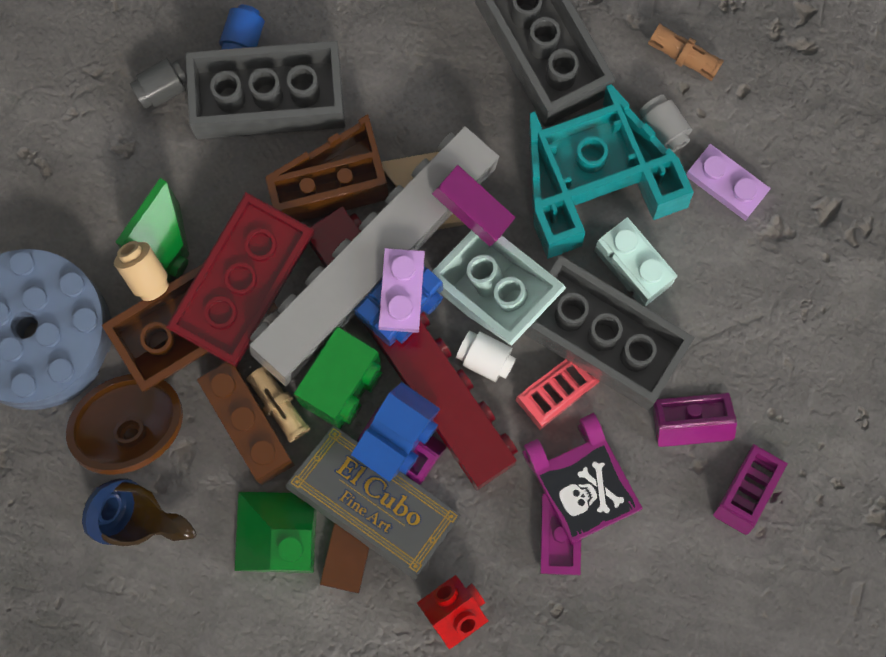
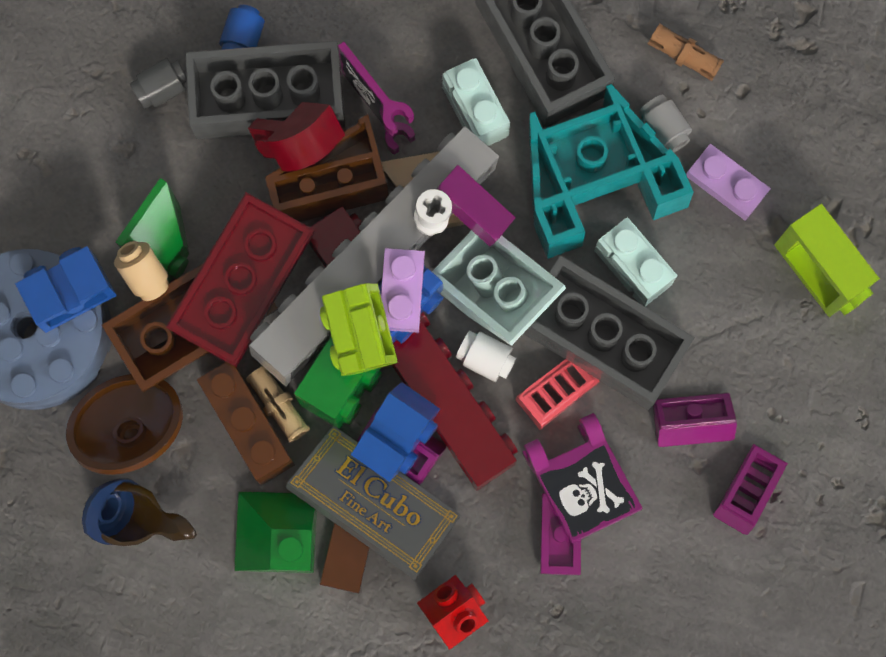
none -> blue brick [15,246,117,333]
none -> dark red brick [248,102,345,172]
none -> lime brick [320,283,398,376]
none -> magenta flag [338,42,415,155]
none -> white bush [413,189,452,236]
none -> light aqua brick [442,58,510,146]
none -> lime window [774,203,880,318]

